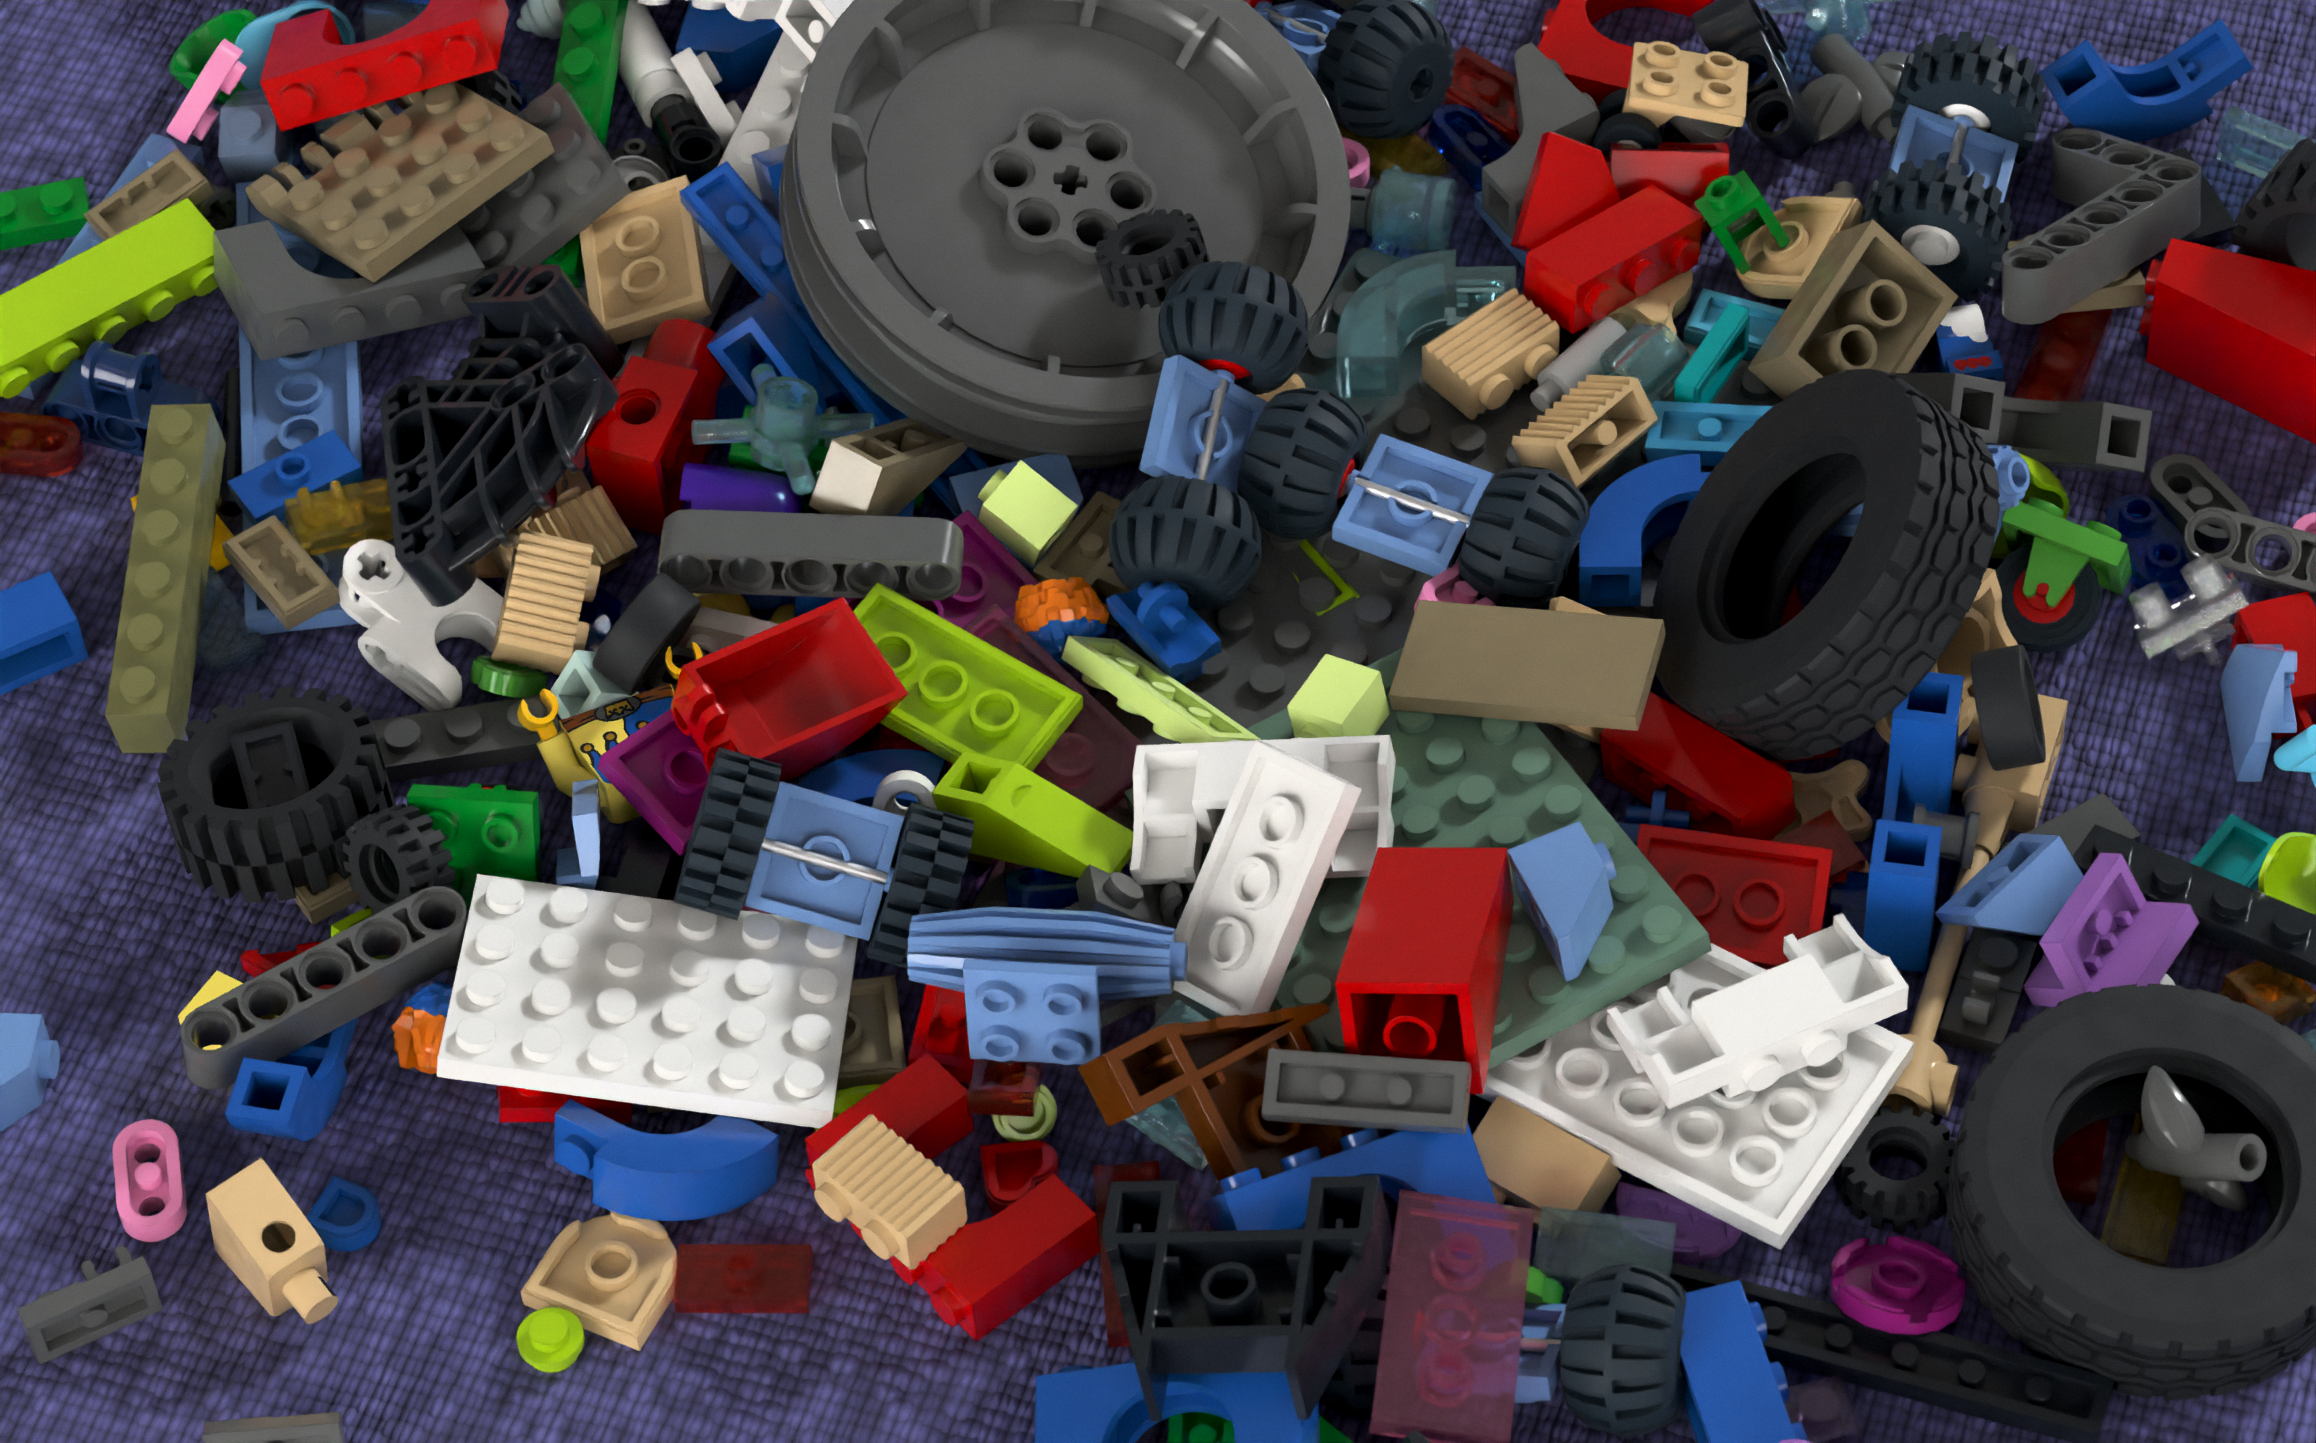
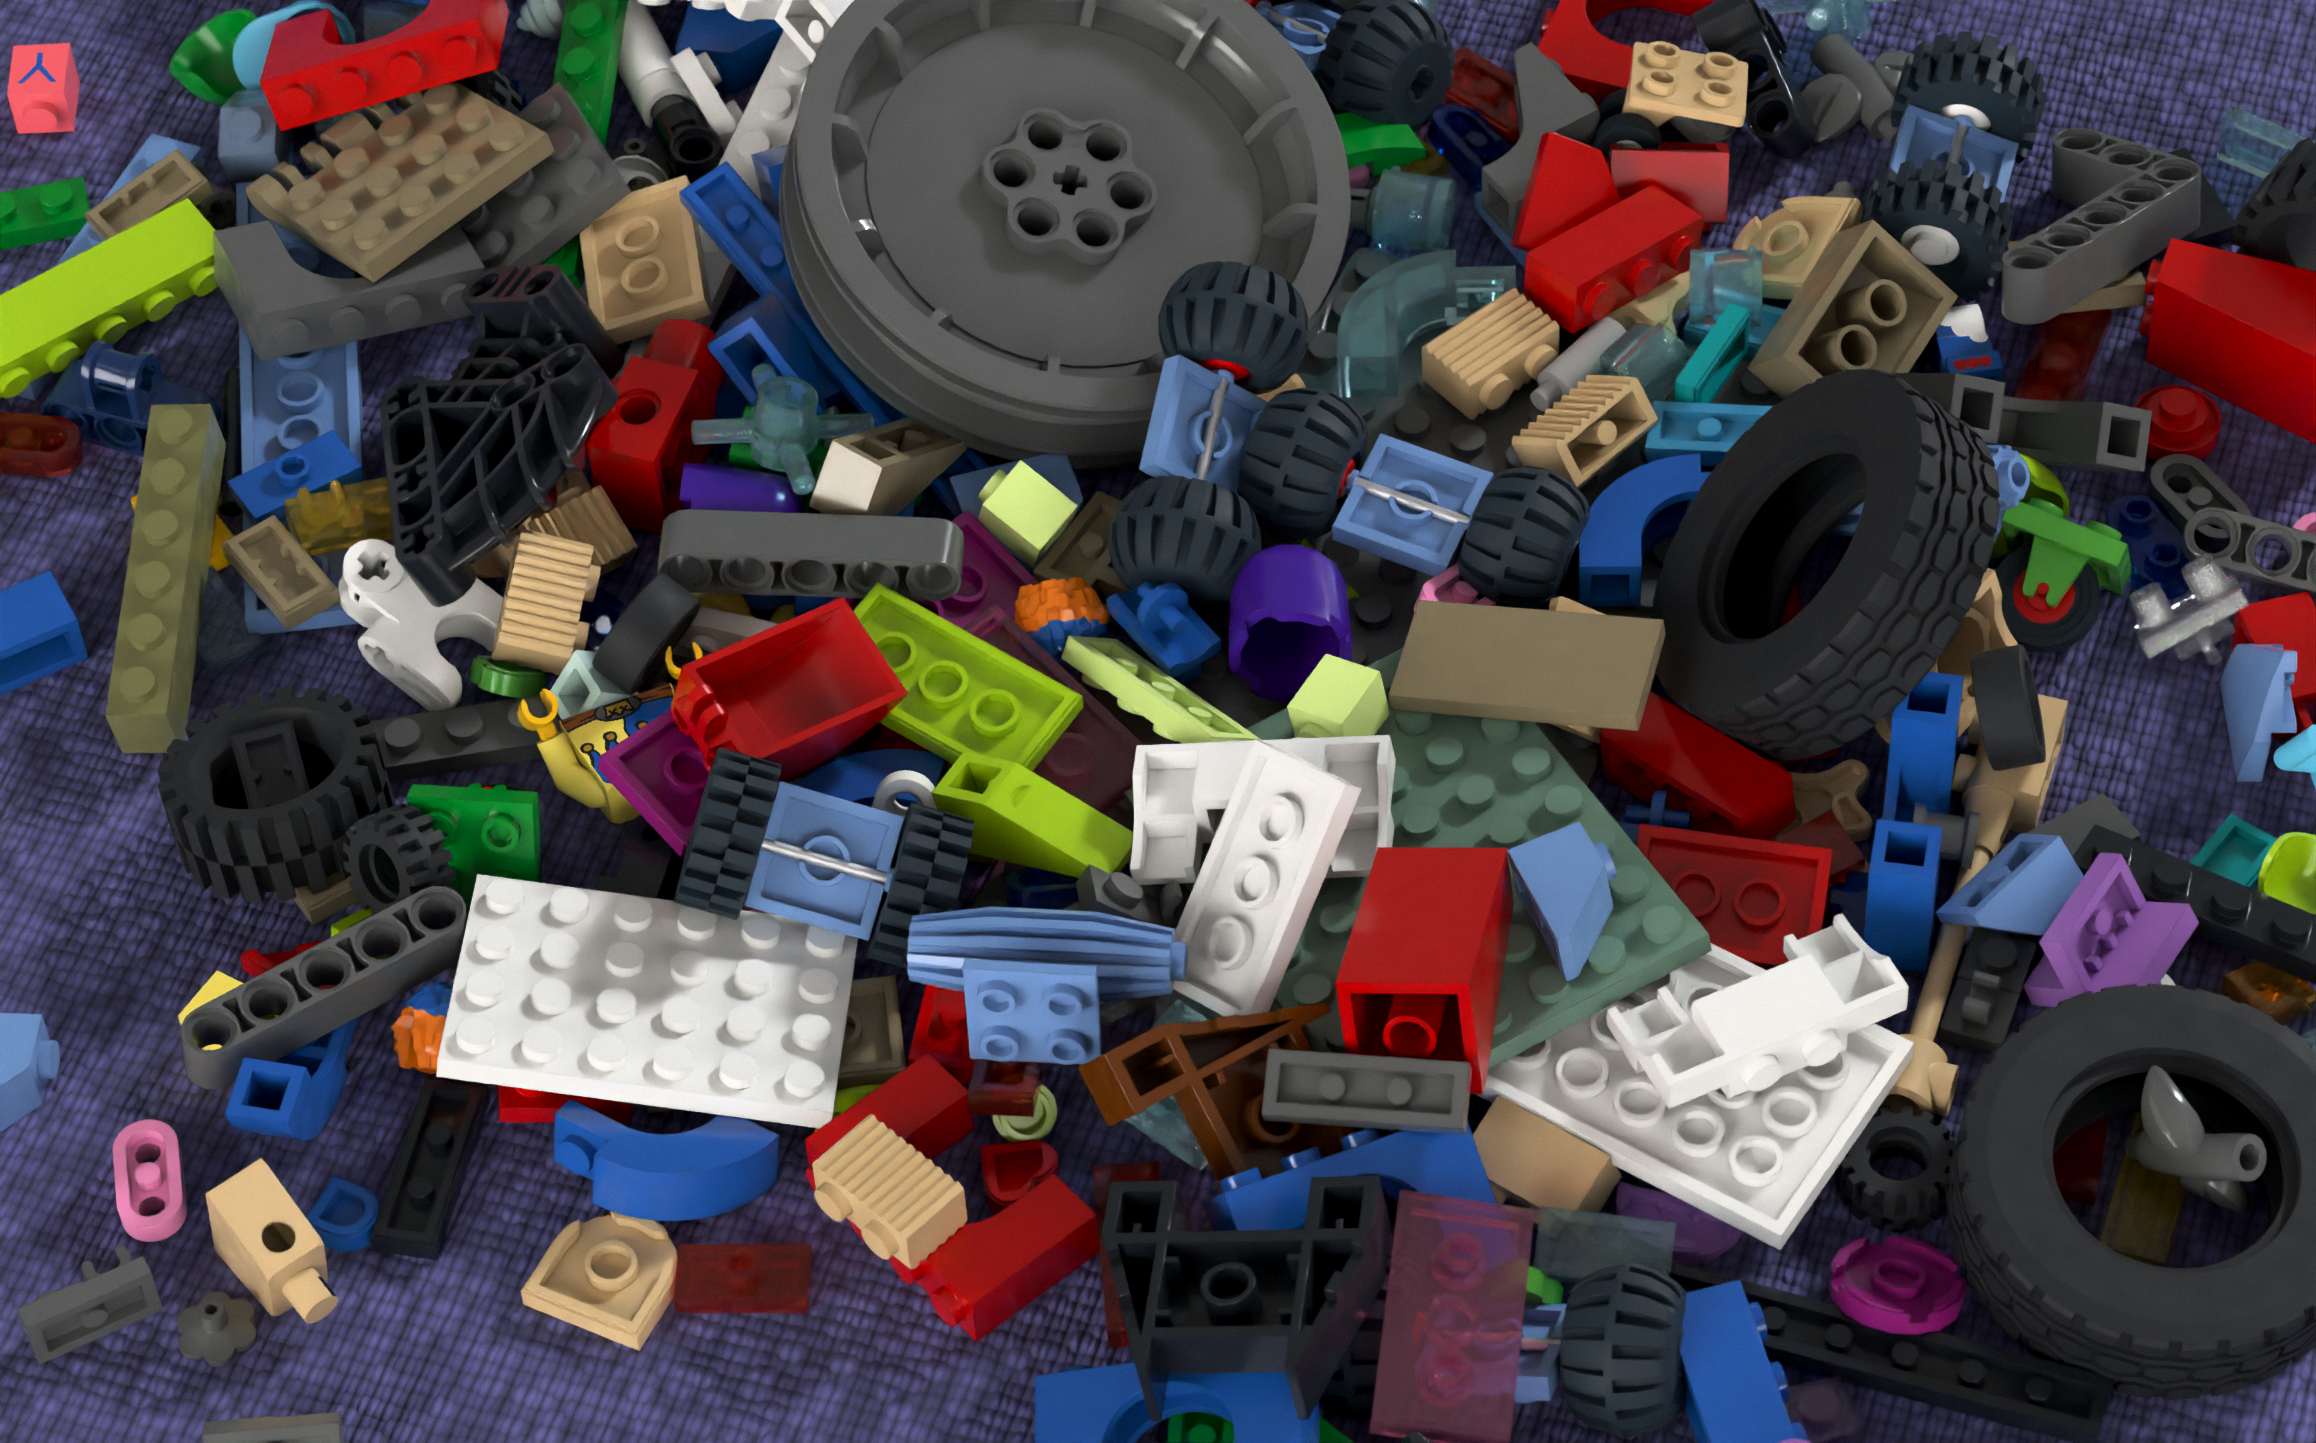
bright pink plate [166,38,247,144] -> none
lime plate [516,1307,585,1373] -> none
medium blue slope [556,779,600,890] -> none
black tyre [1095,209,1210,309] -> none
green window [1694,170,1791,275] -> none
blue arch [2039,18,2254,142] -> none
none -> coral brick [7,43,80,134]
none -> dark grey plant [177,1292,258,1367]
none -> black tile [370,1078,491,1260]
none -> dark purple cylinder [1229,544,1352,703]
none -> green slope [1334,112,1426,177]
none -> clear light blue piece [1689,245,1763,331]
none -> red plate [2133,385,2221,461]

